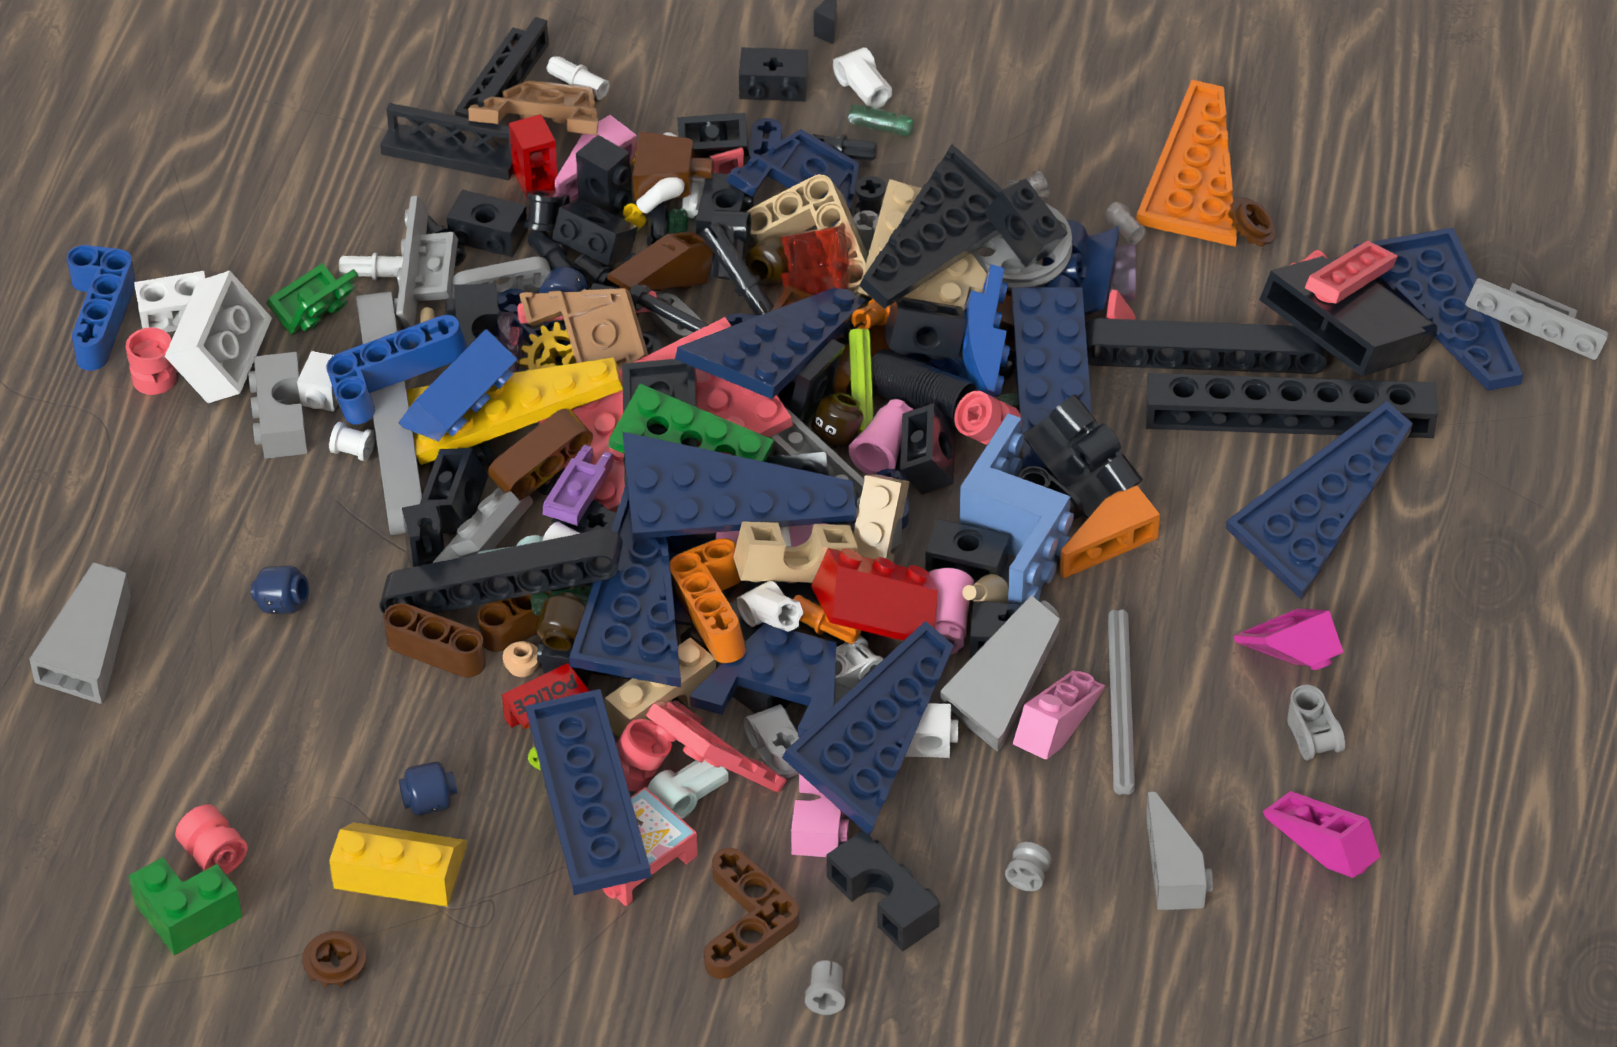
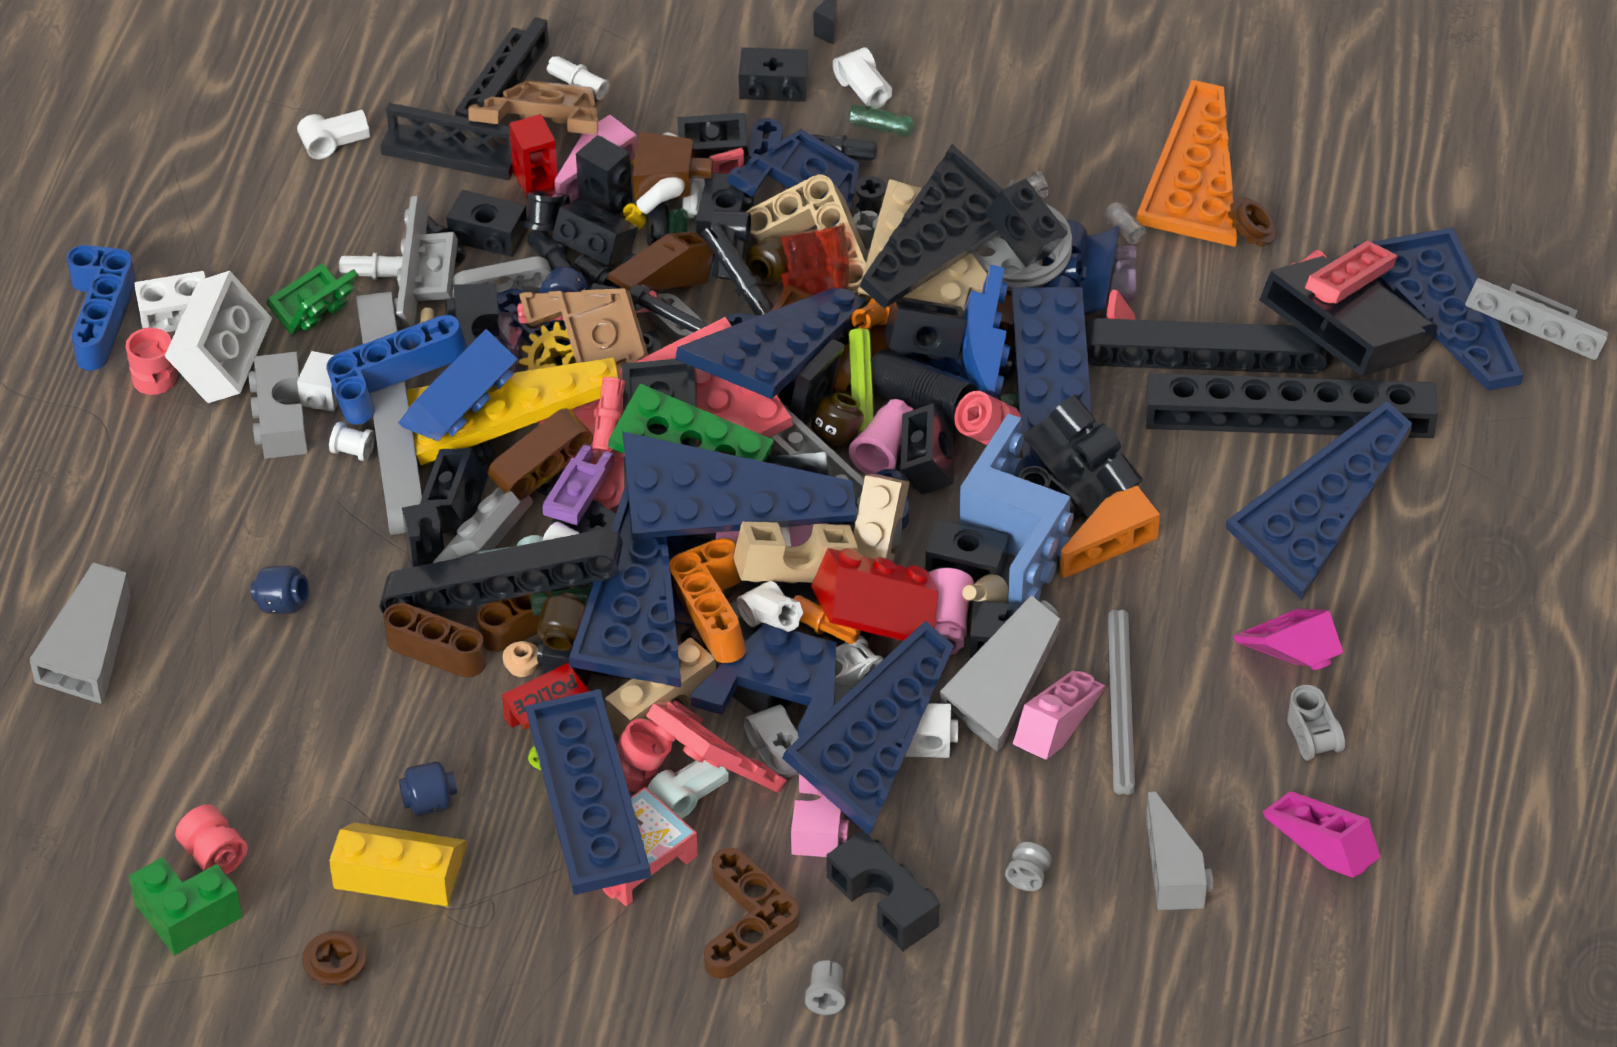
none -> white piece [297,110,370,159]
none -> coral pin [591,377,626,453]

